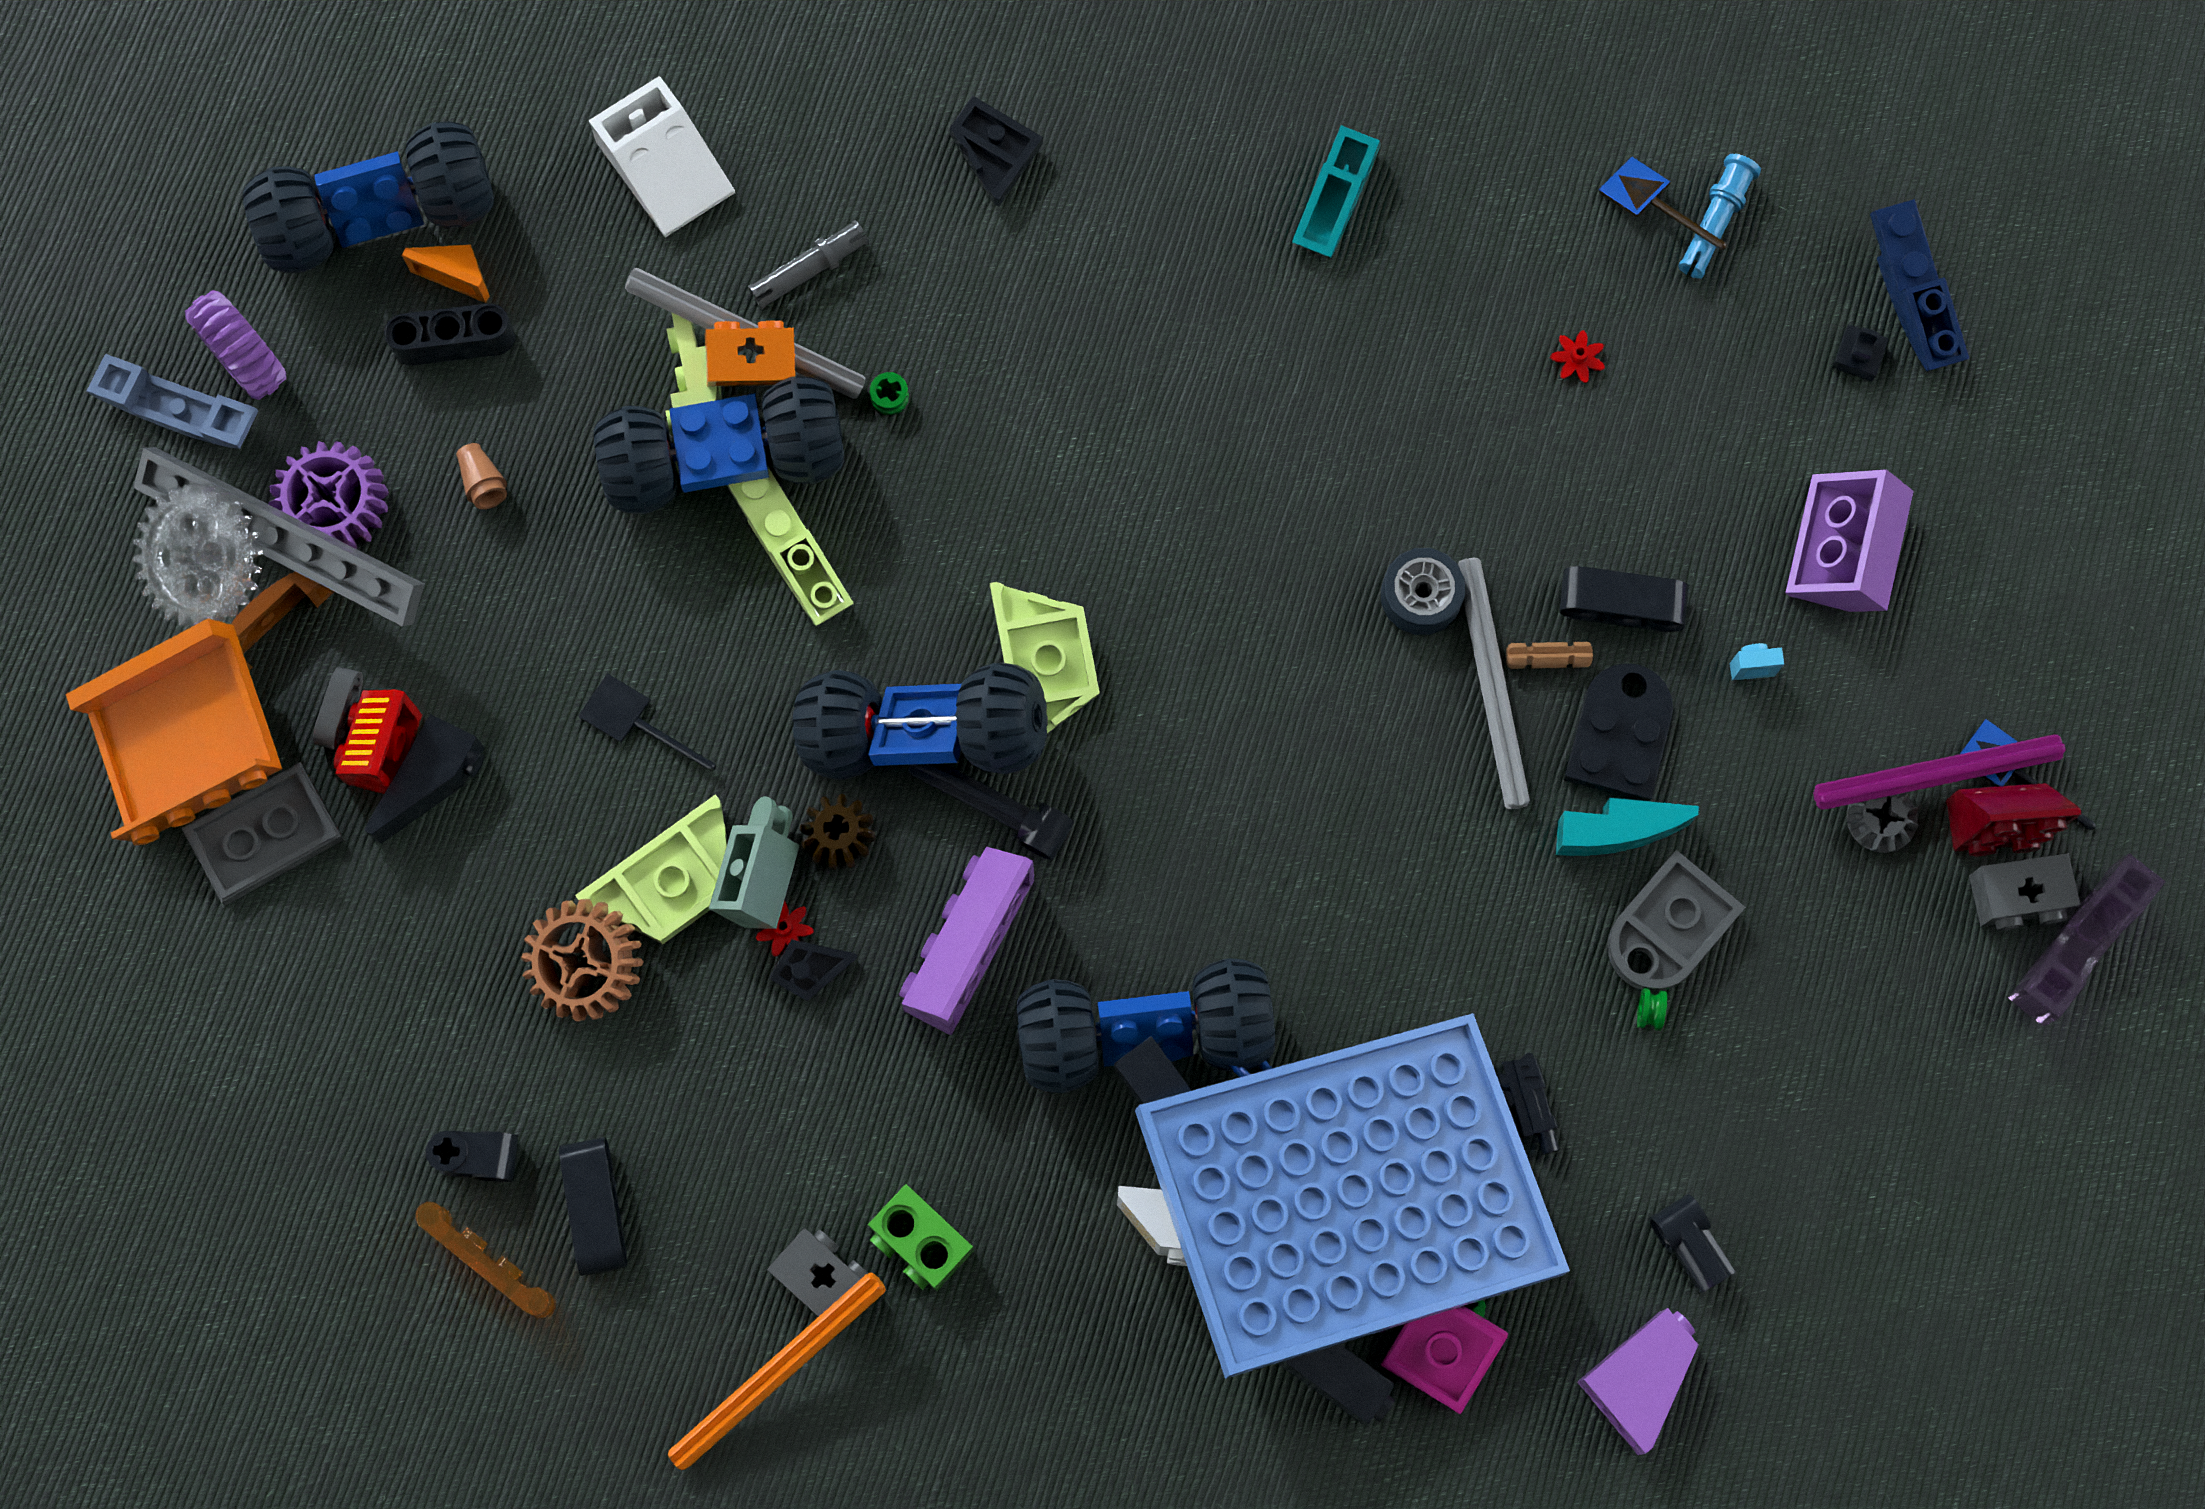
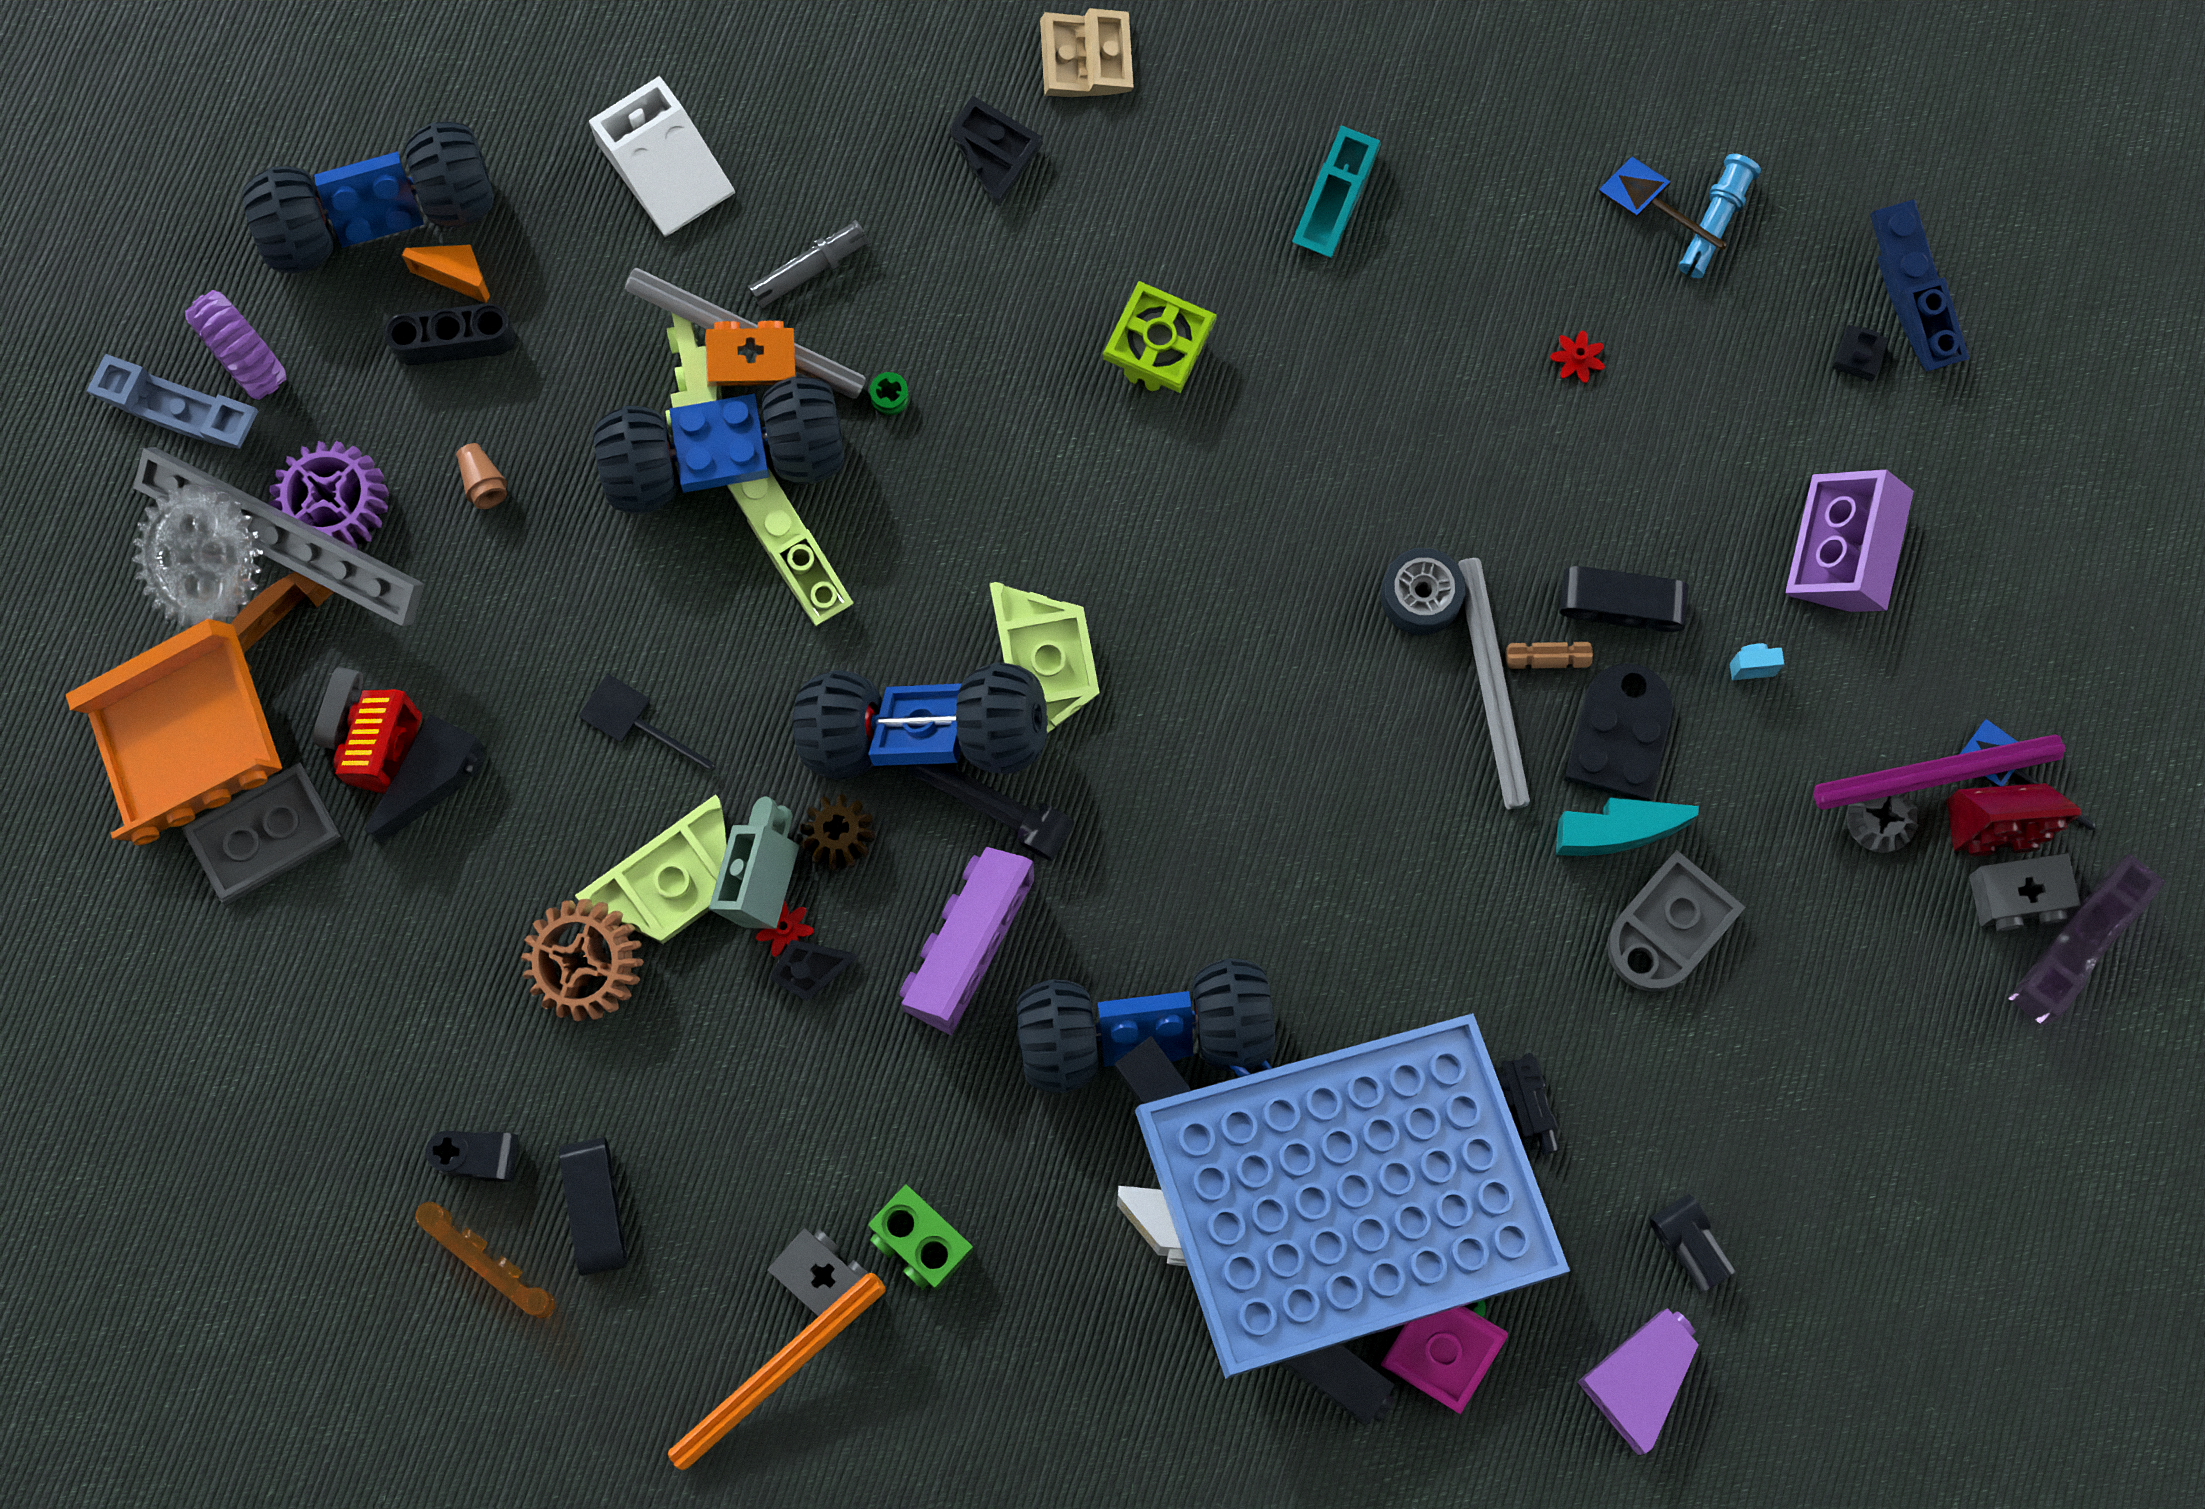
green bush [1637,988,1667,1031] -> none
none -> tan slope [1040,8,1134,97]
none -> lime piece [1103,281,1217,393]

